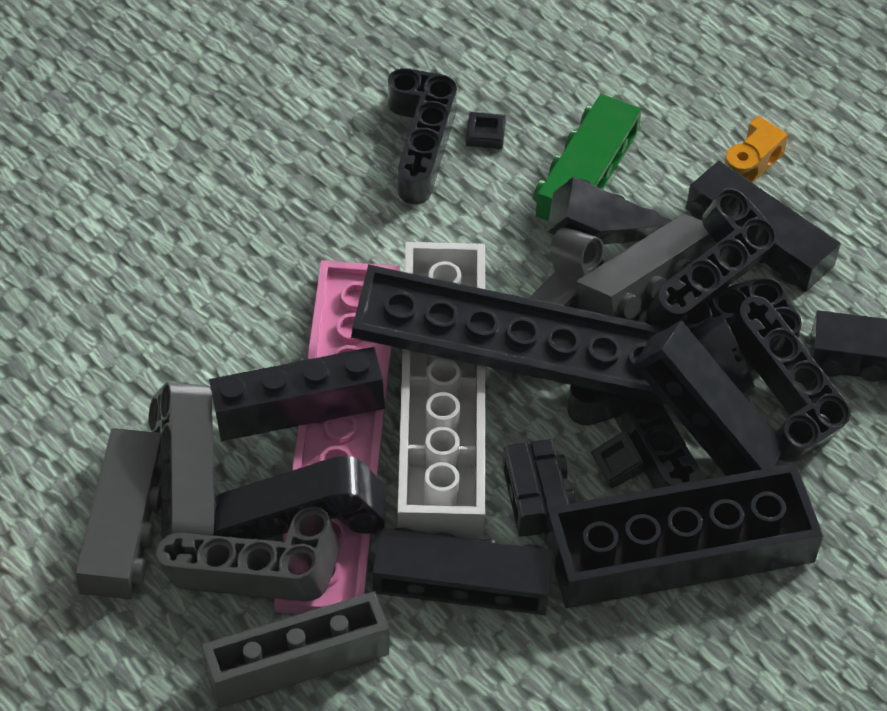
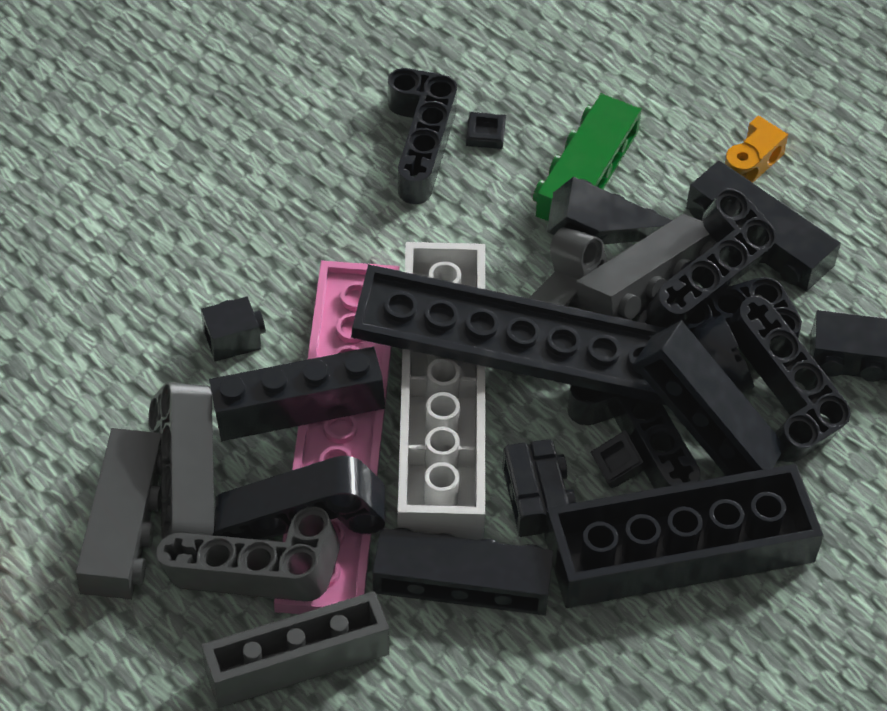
none -> black brick [201,296,266,362]

